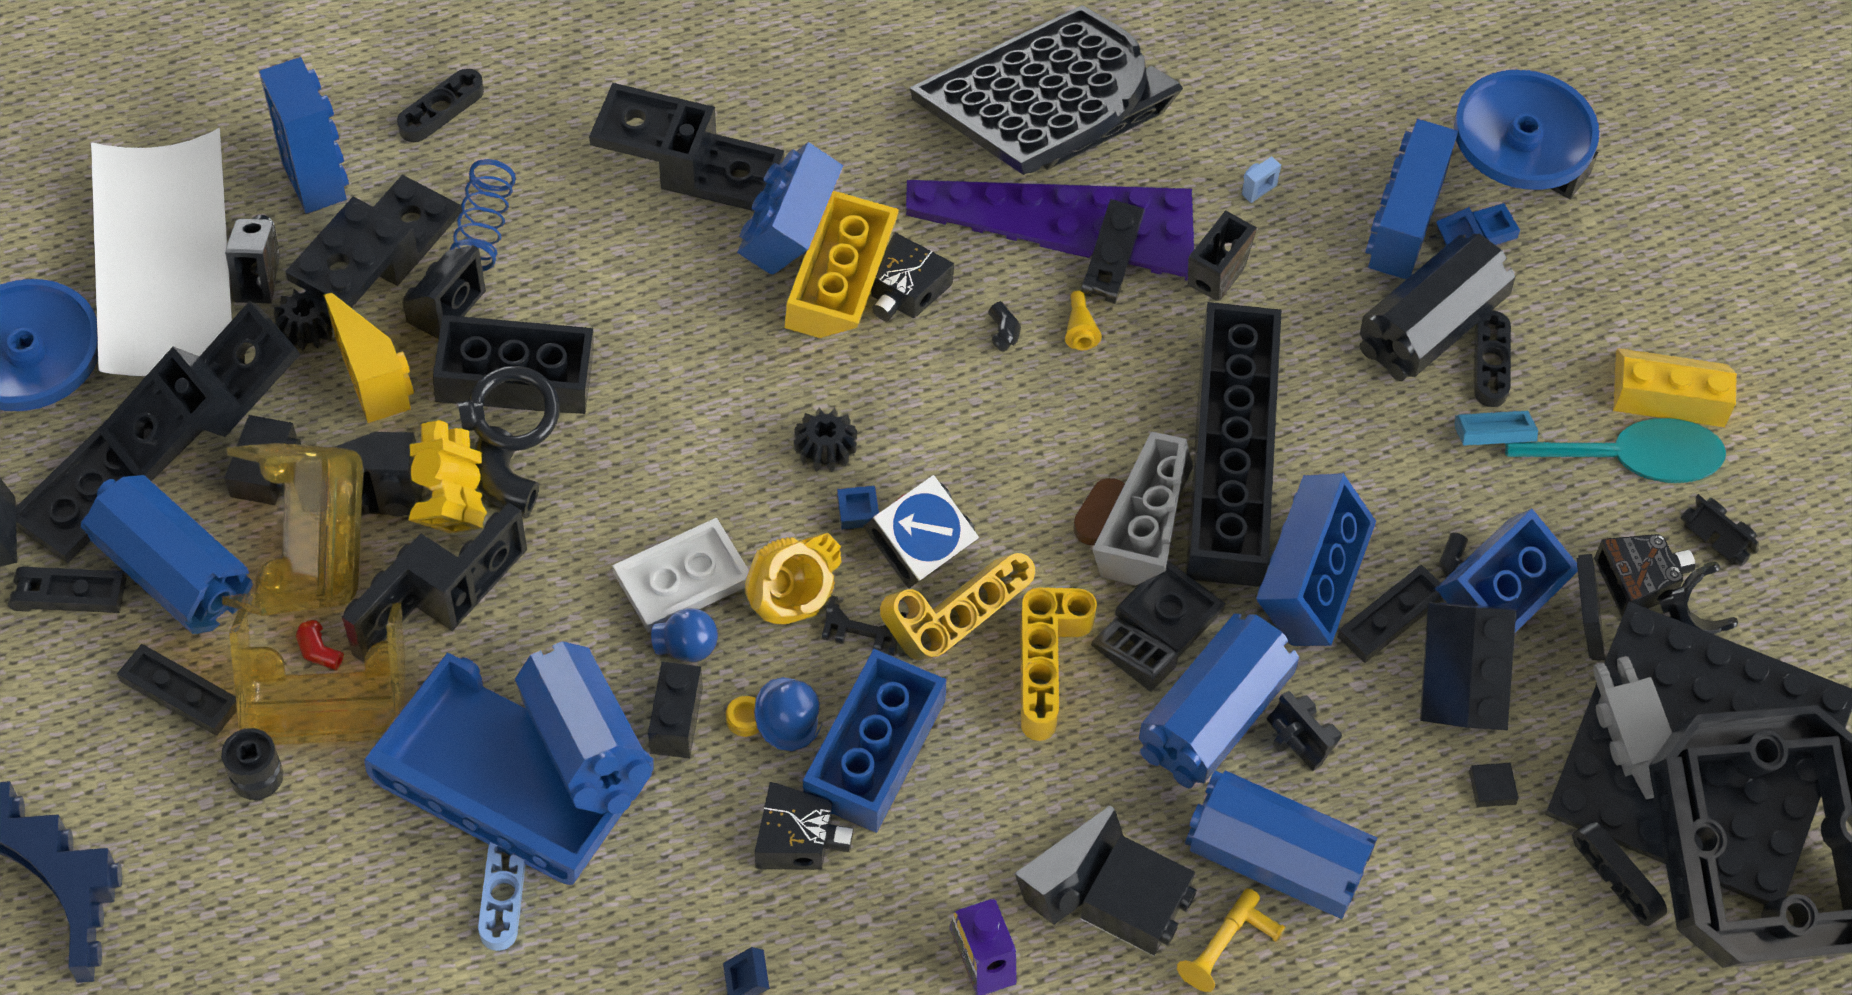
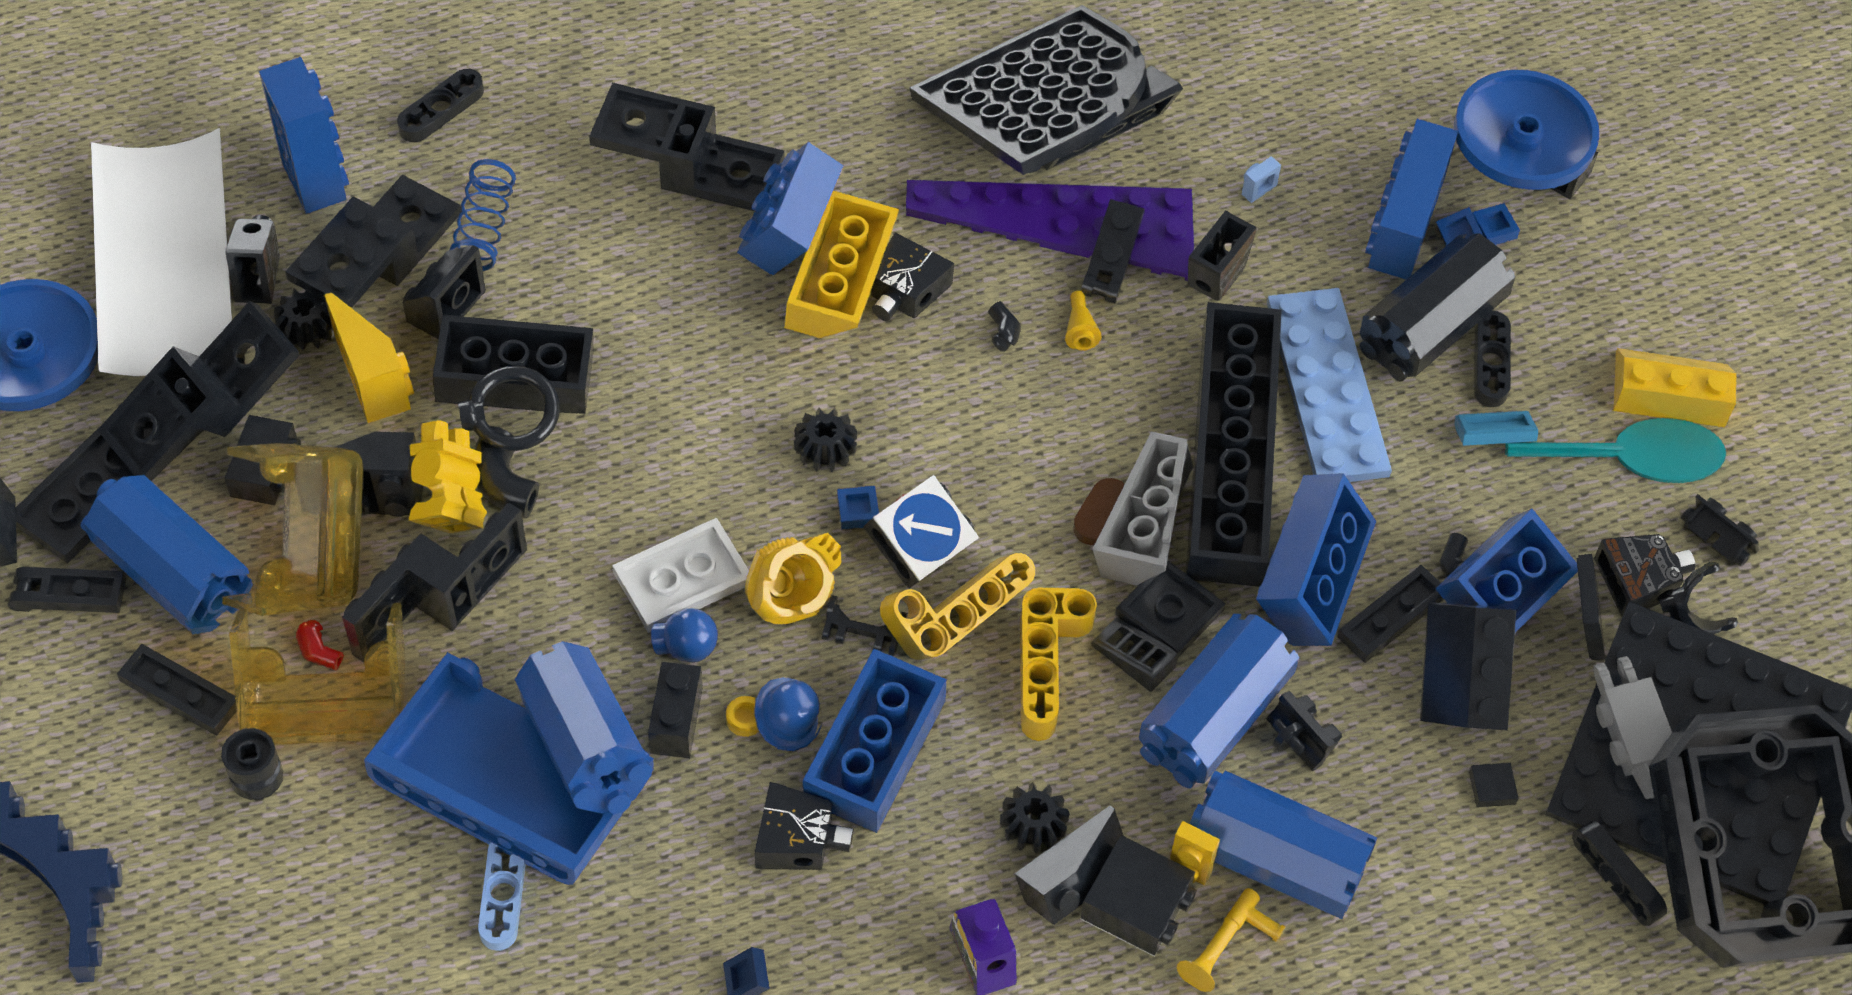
none -> black gear [1000,782,1070,854]
none -> yellow plate [1170,821,1220,886]
none -> light blue plate [1267,288,1392,482]

